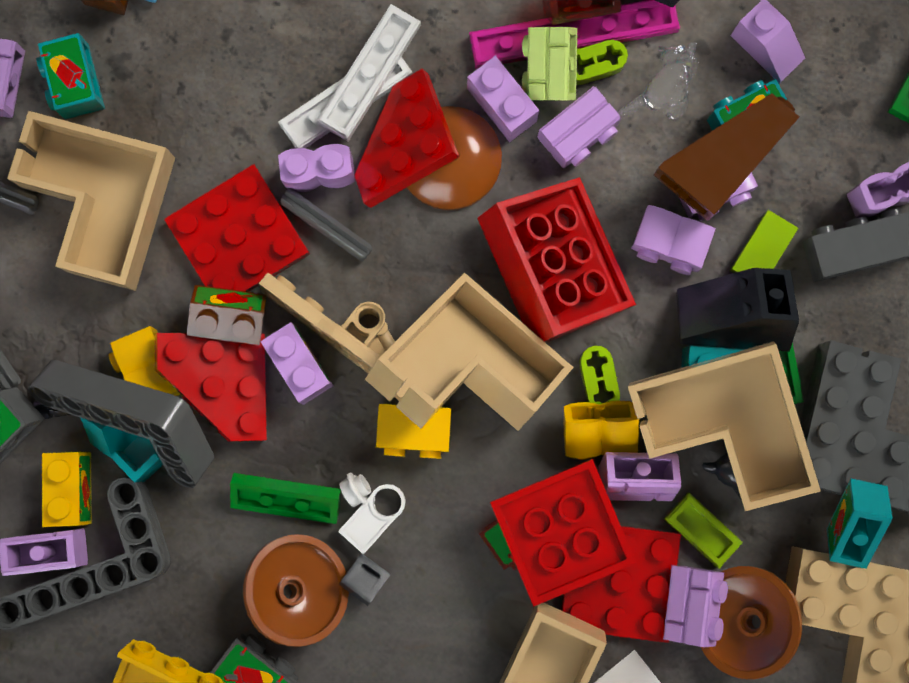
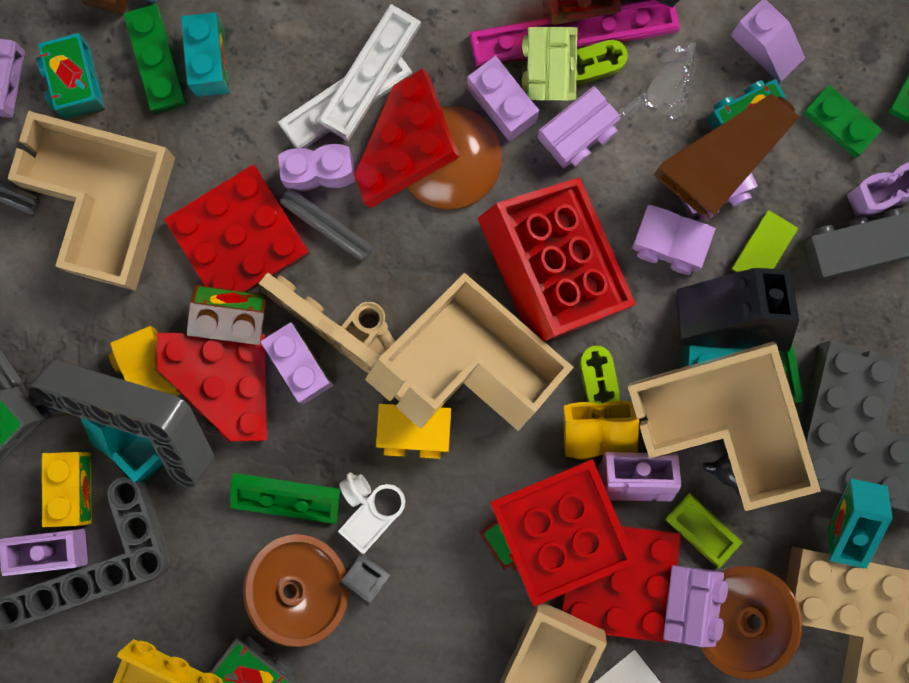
none -> green plate [123,4,187,114]
none -> teal brick [181,12,230,97]
none -> green plate [803,85,882,158]

